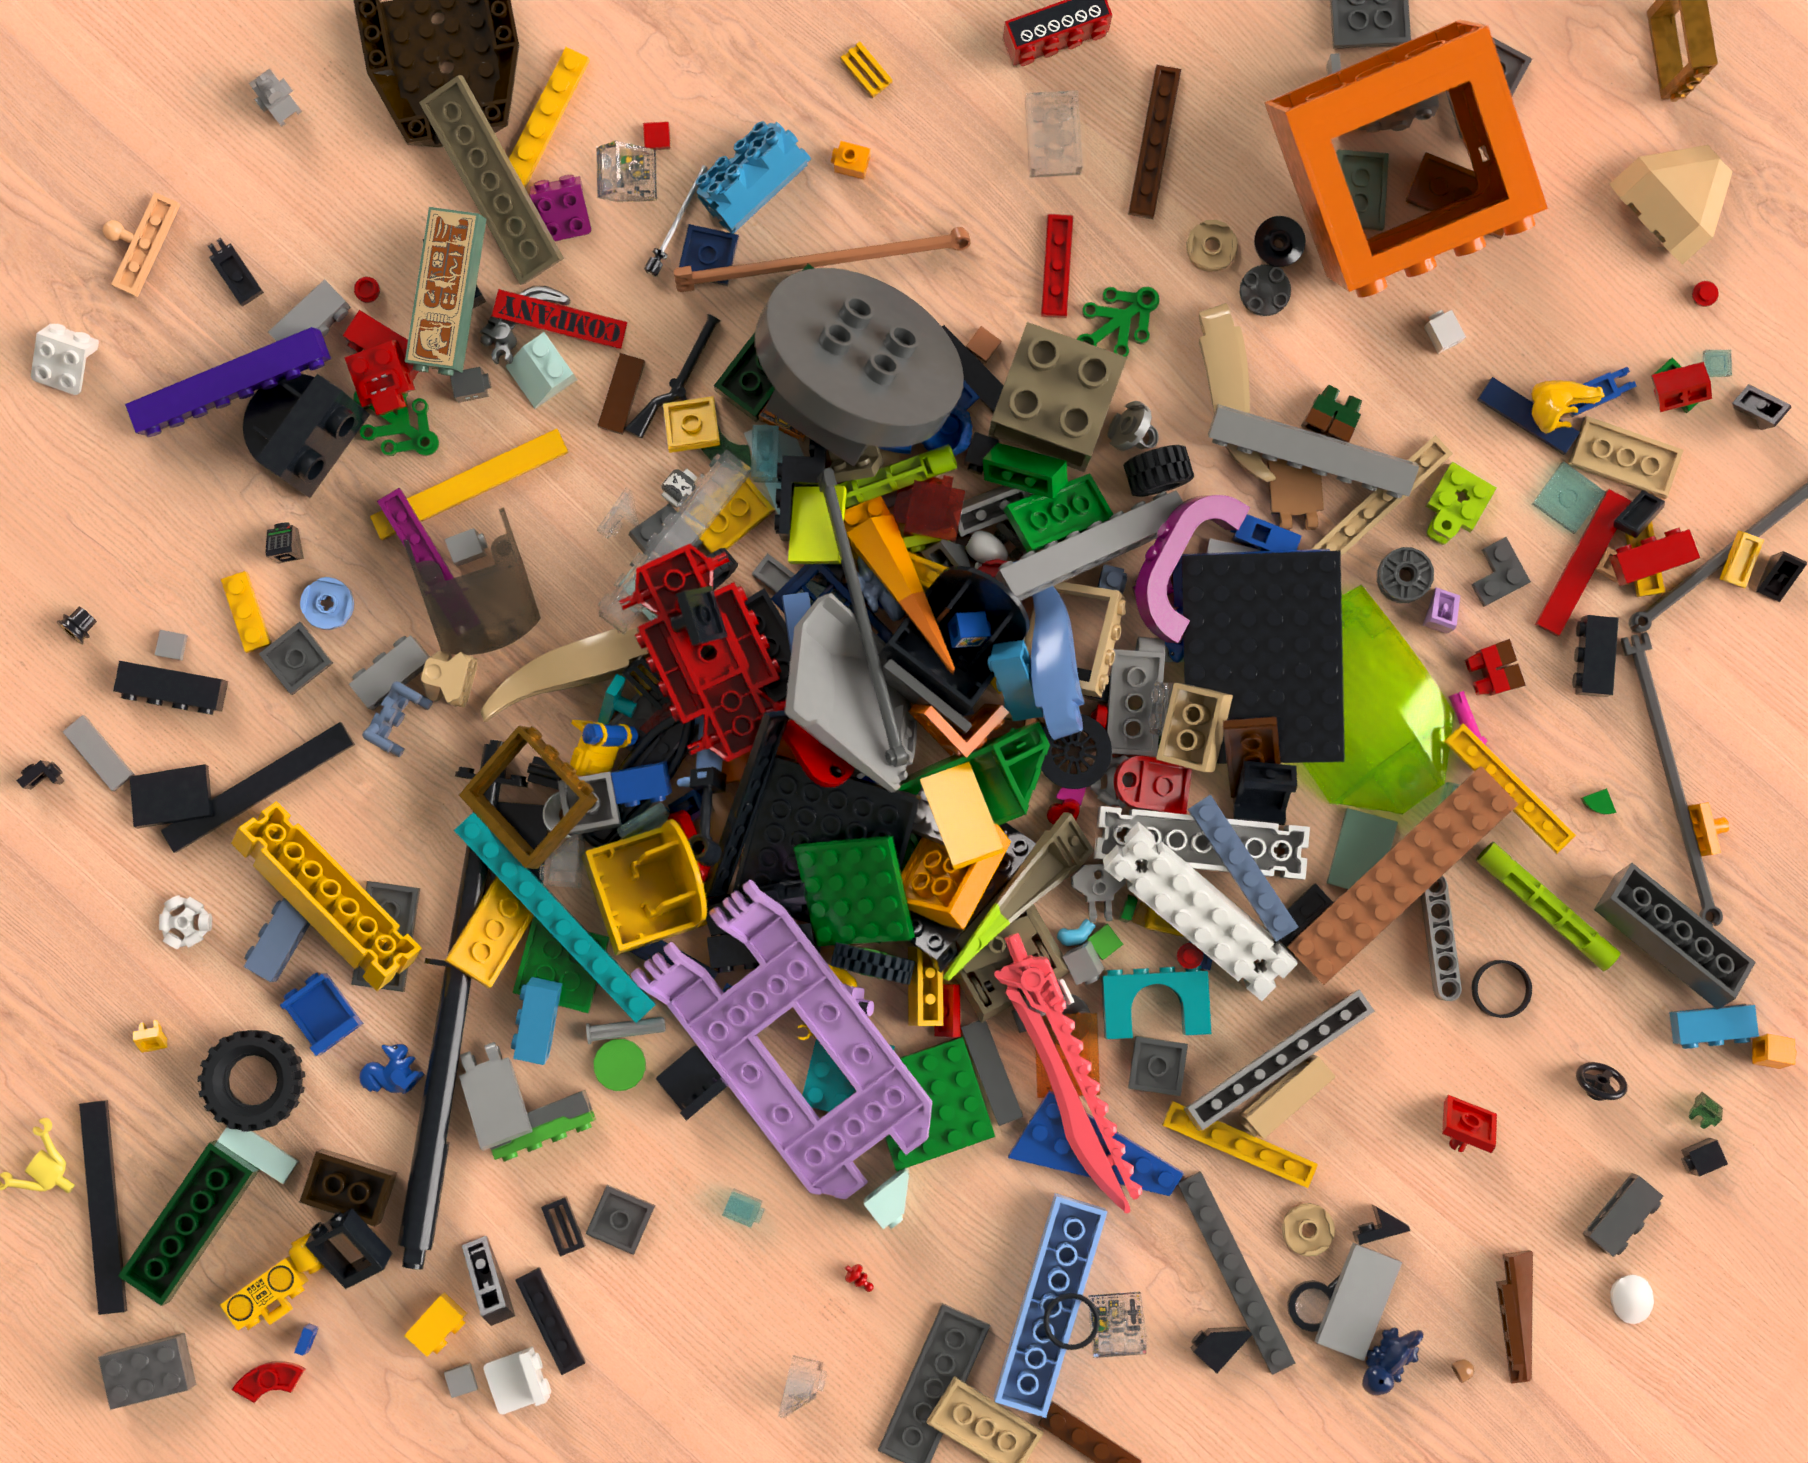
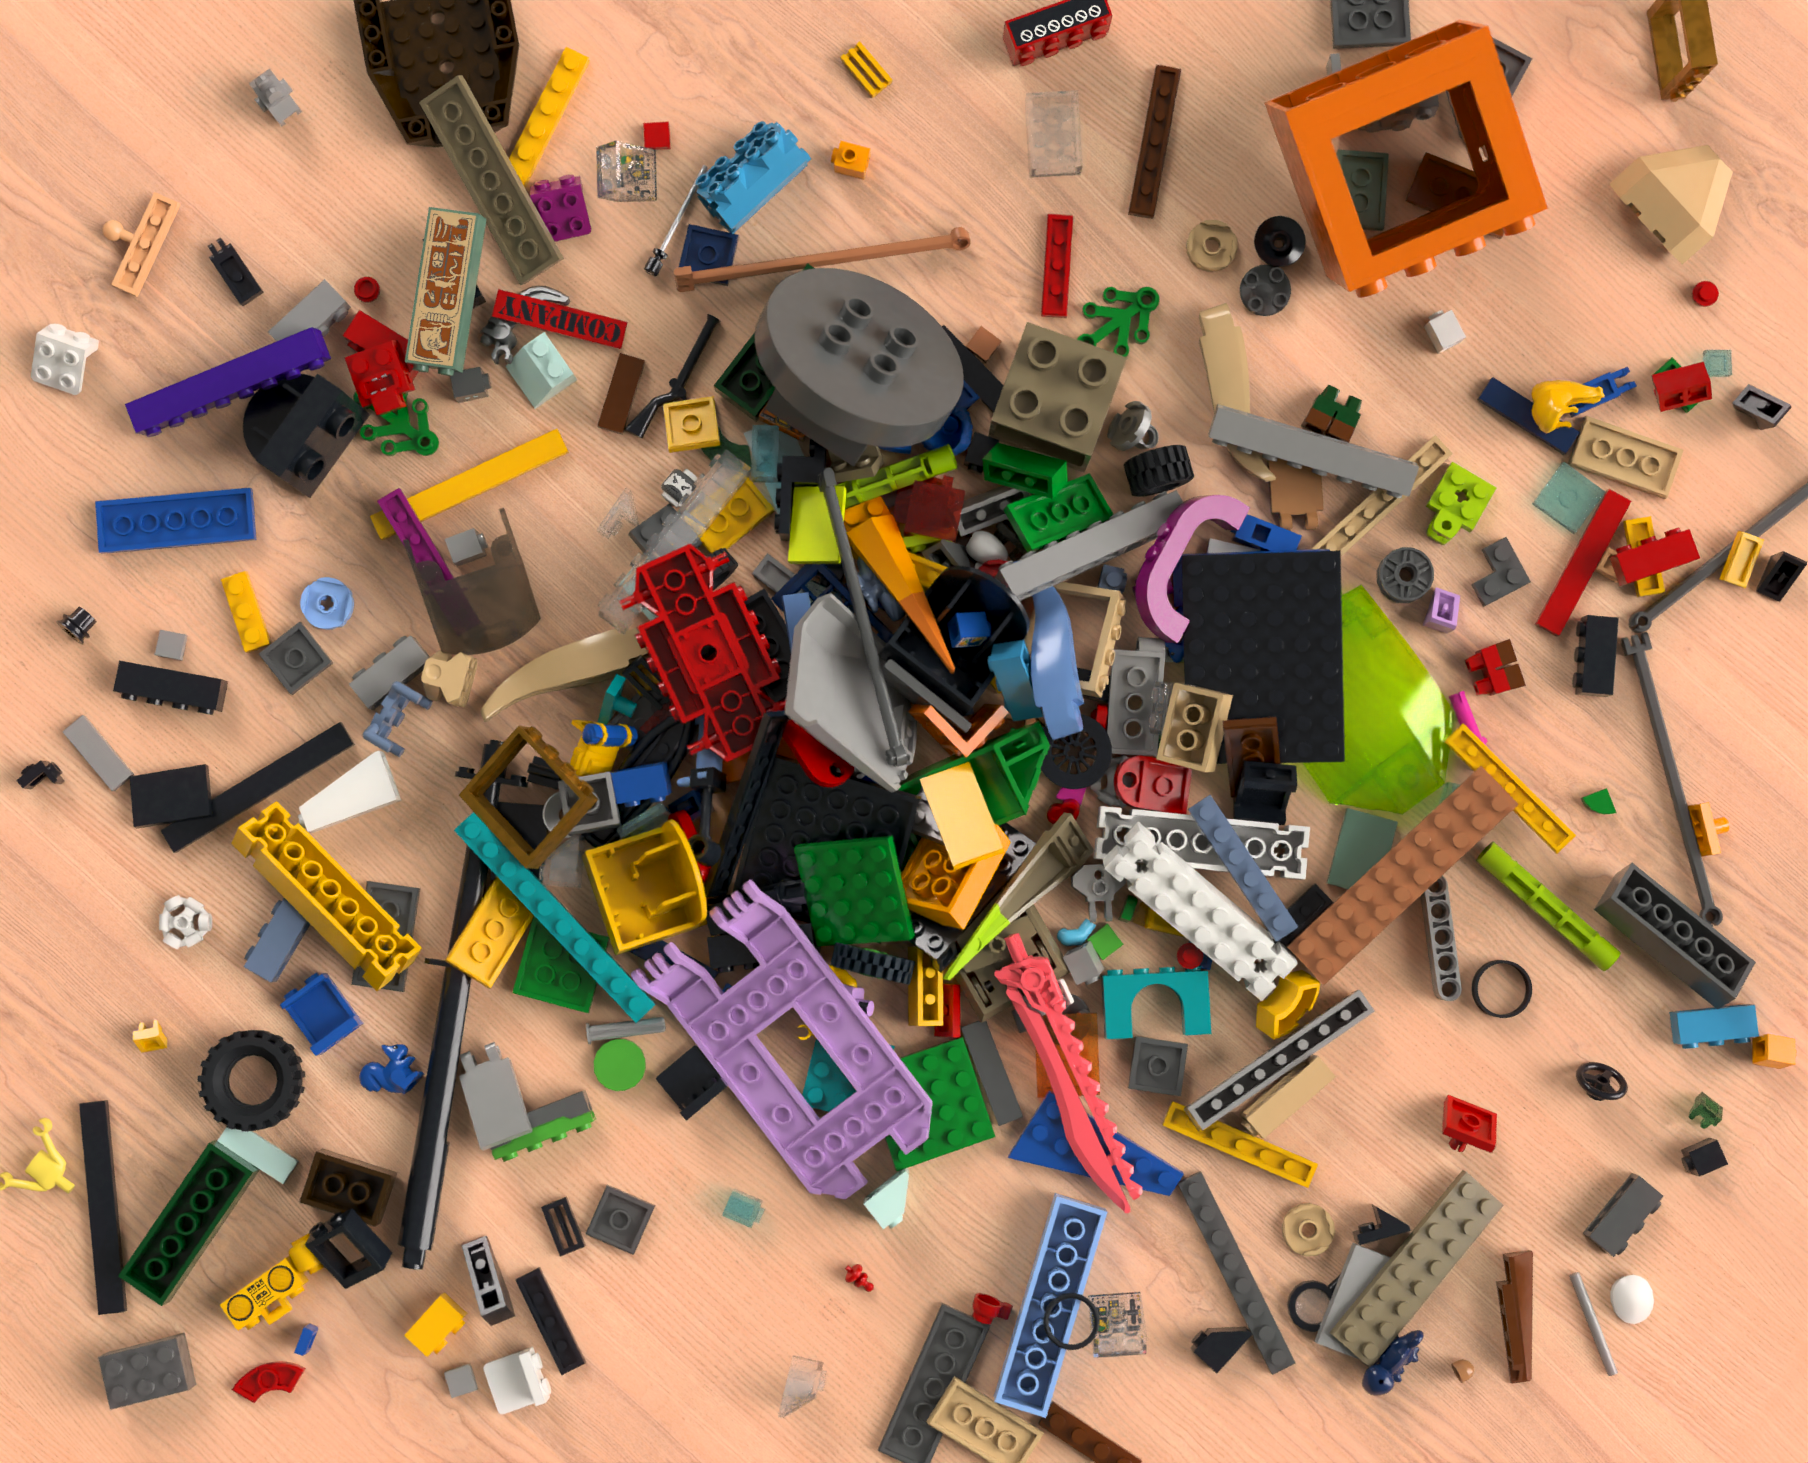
black slope [265,522,304,564] -> none
dark azure brick [511,977,563,1065] -> none
black tile [671,586,728,646] -> none
black tile [1613,490,1665,538] -> none
none -> blue plate [95,488,257,554]
none -> white slope [298,751,401,833]
none -> red piece [972,1293,1013,1324]
none -> yellow brick [1256,970,1320,1040]
none -> dark tan plate [1329,1170,1504,1367]
none -> light grey bar [1569,1272,1618,1376]

